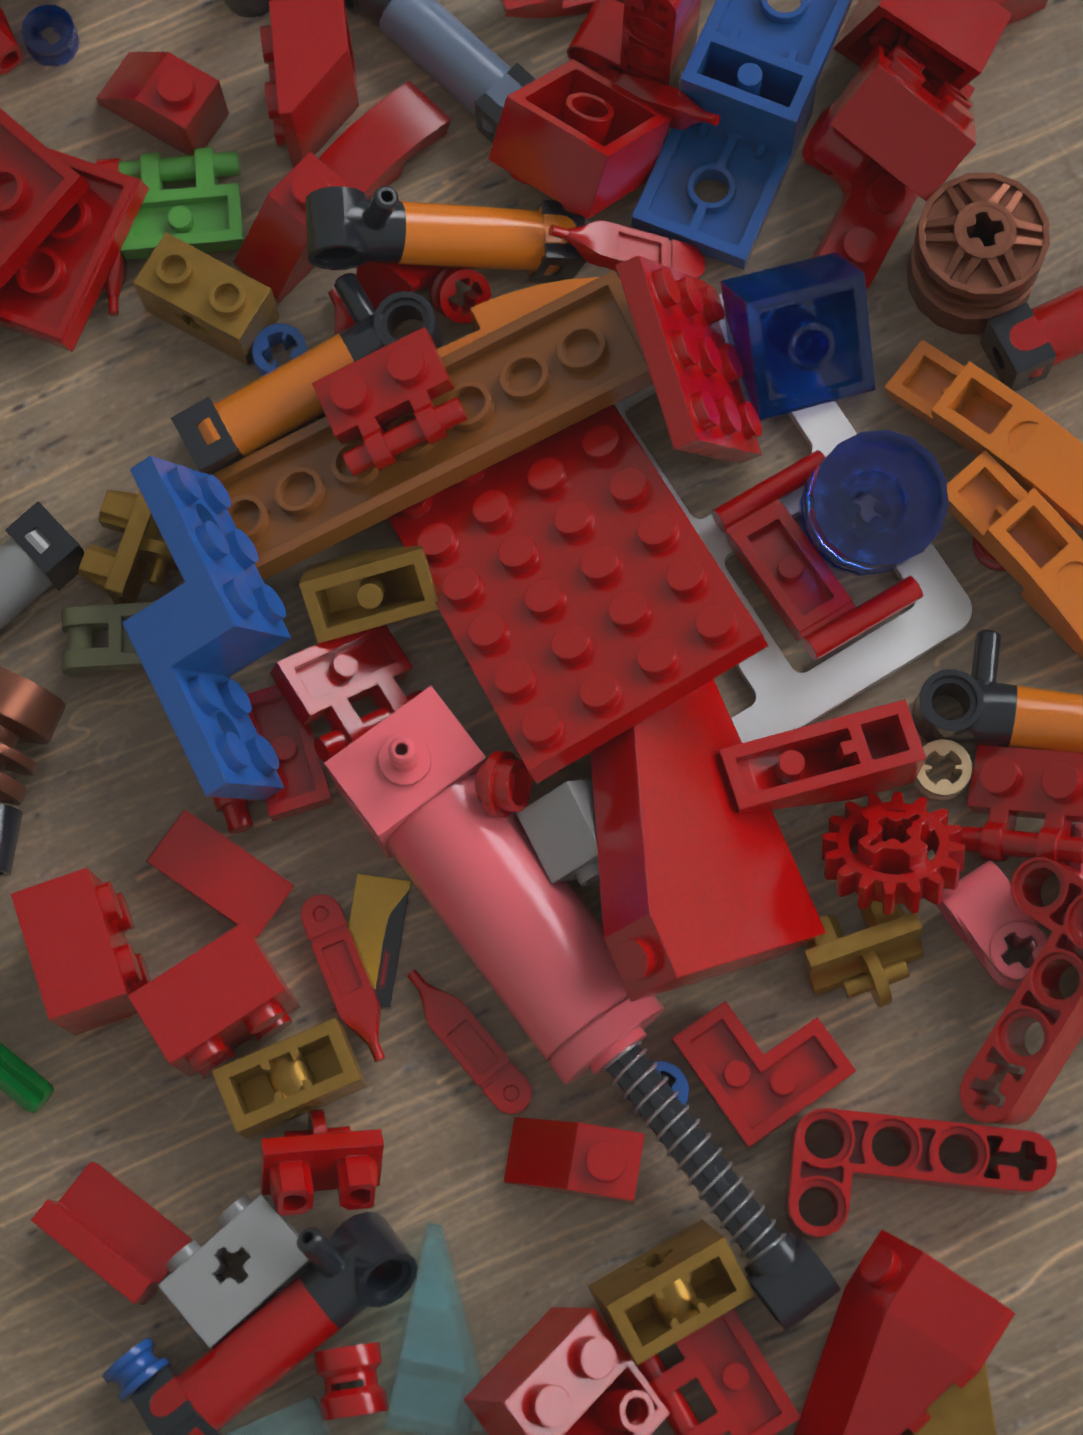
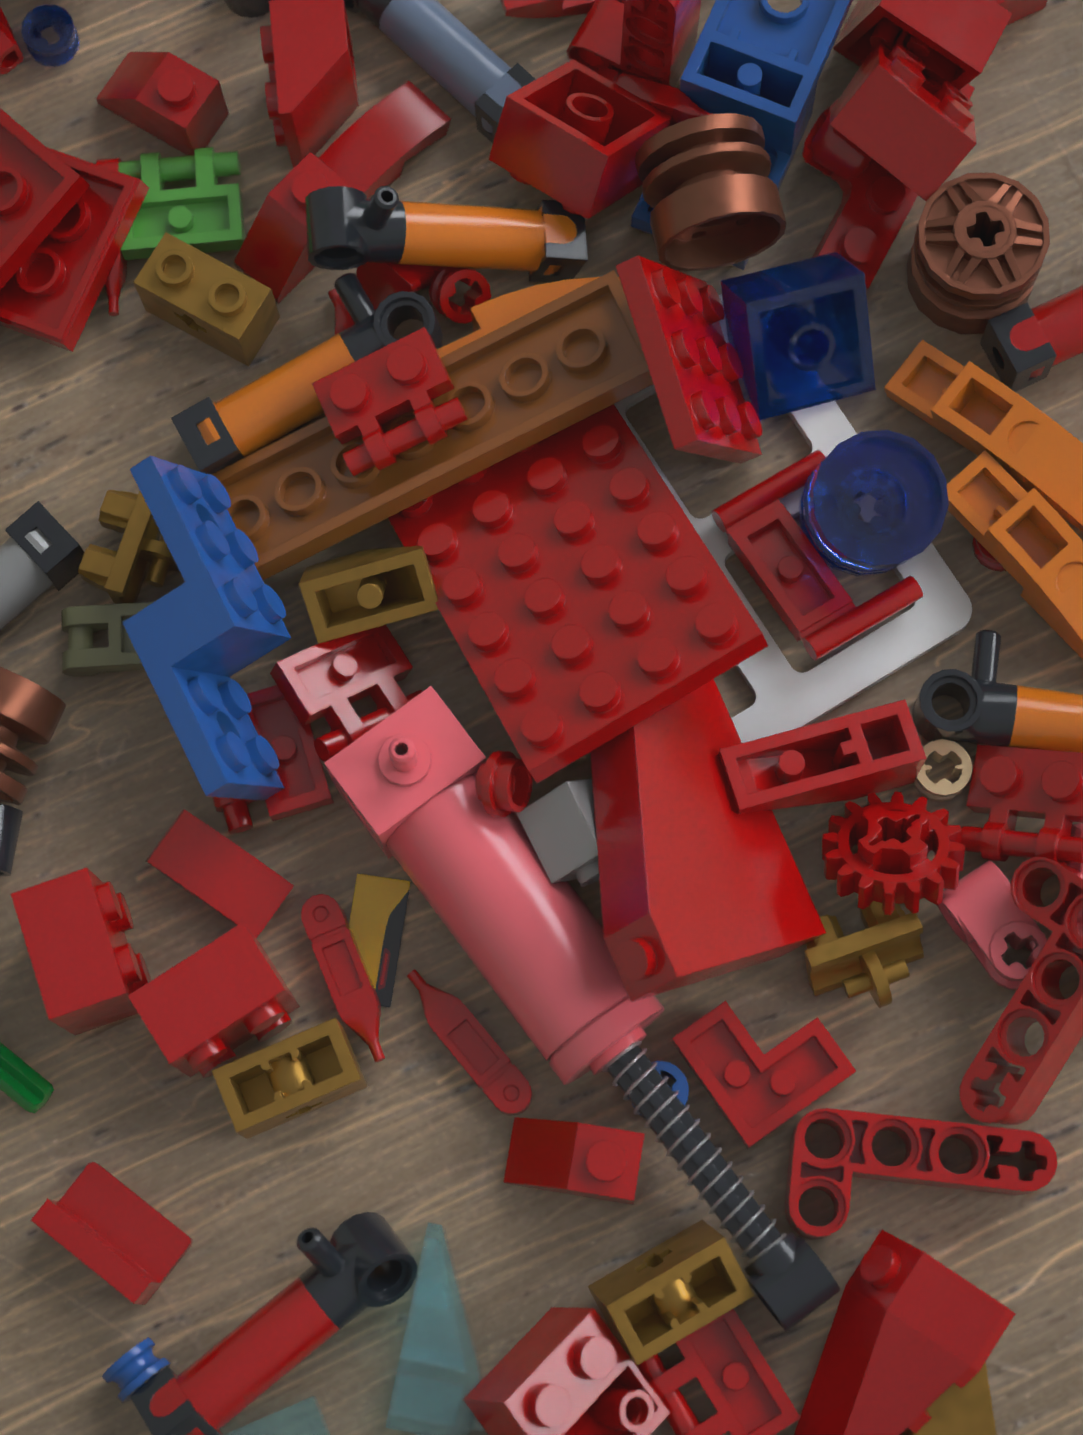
light grey brick [158,1195,313,1348] -> none
blue bush [252,323,308,376] -> none
red hips [259,1109,384,1216] -> none
red wheel [313,1342,389,1421] -> none
red piece [548,220,706,278] -> none
none -> copper wheel [635,113,787,271]

